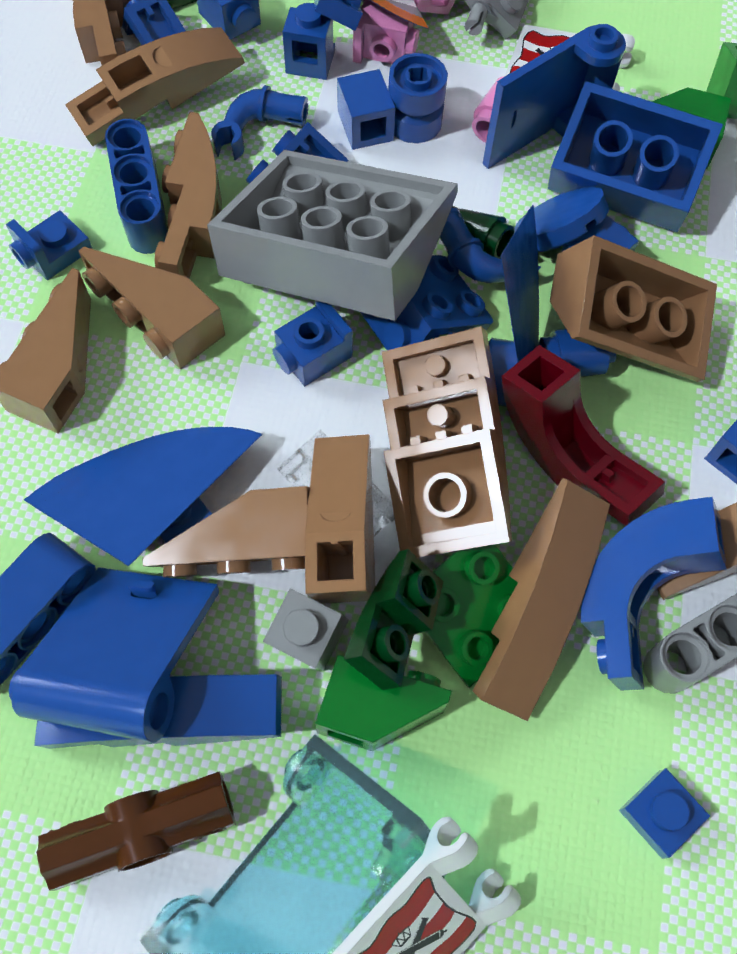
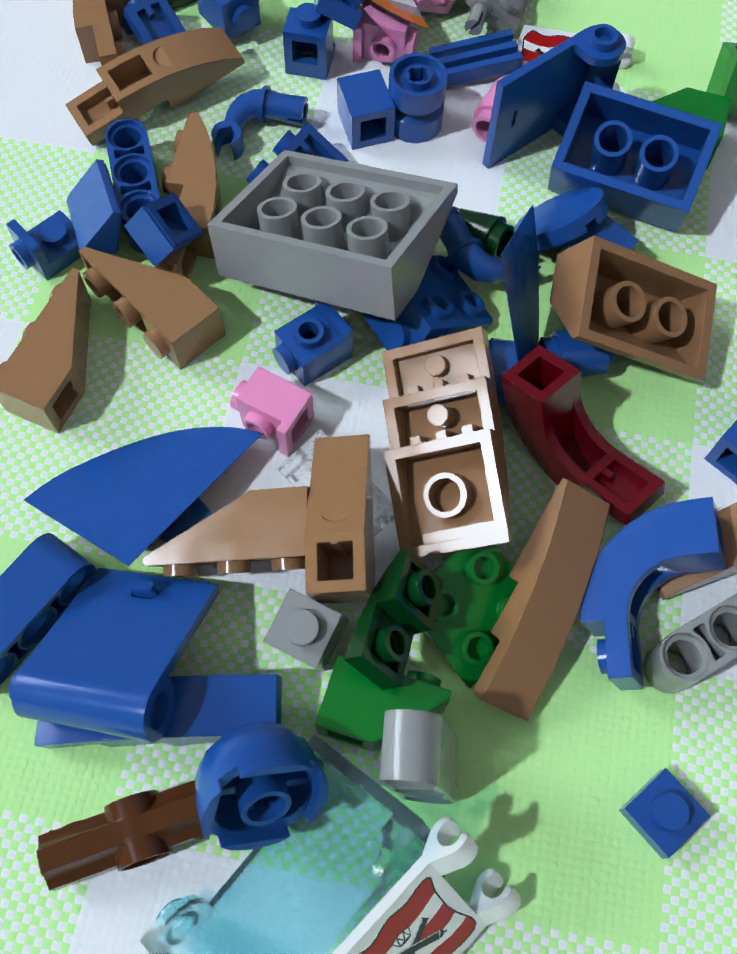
none -> slope [66,159,122,254]
none -> blue slope [124,192,204,266]
none -> blue cylinder [195,722,329,850]
none -> bright pink brick [230,366,314,457]
none -> light grey beam [379,709,459,804]
none -> blue tile [429,29,523,87]

